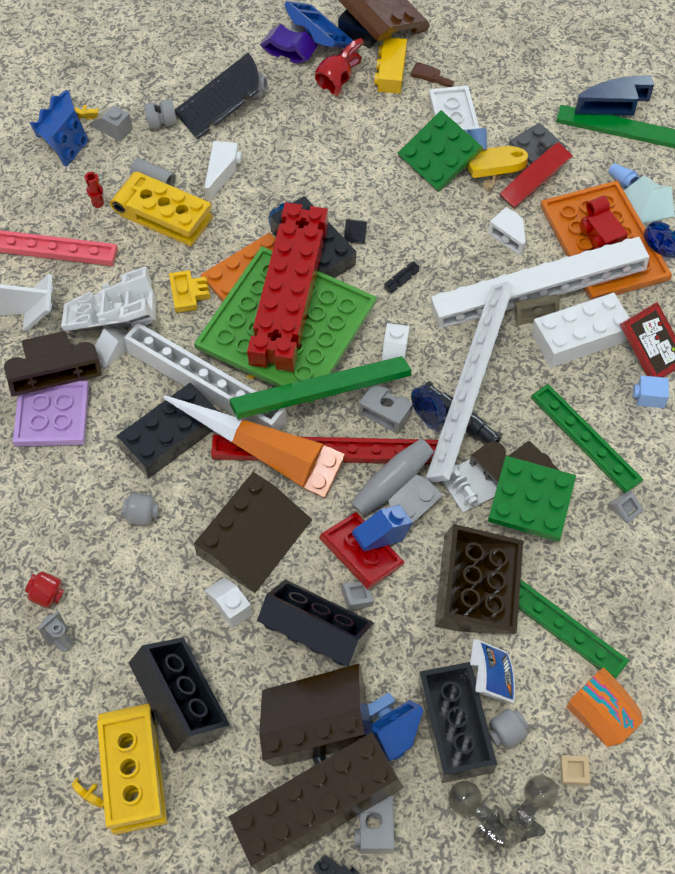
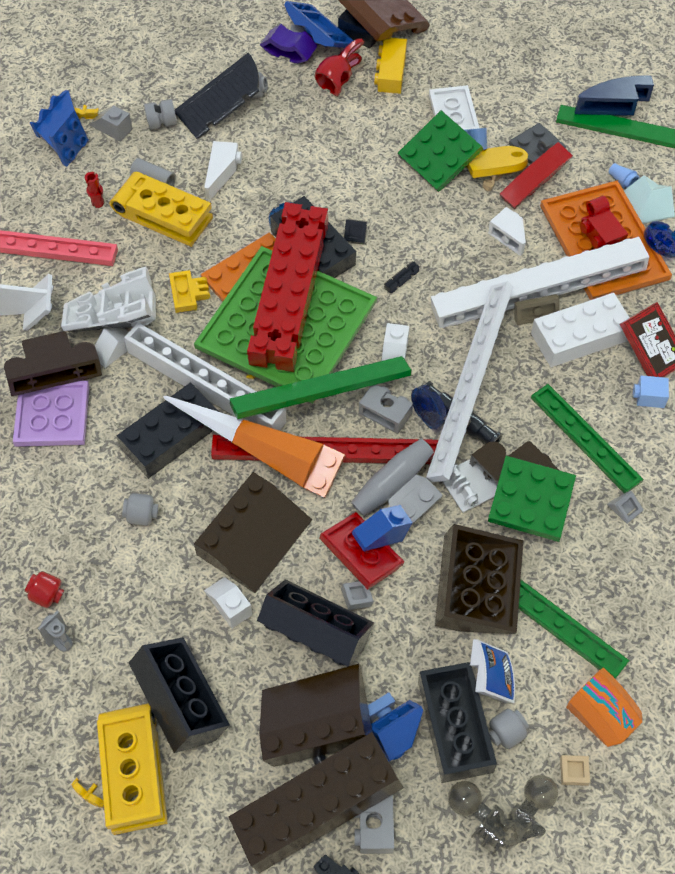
reddish brown piece [411,62,455,87] -> none

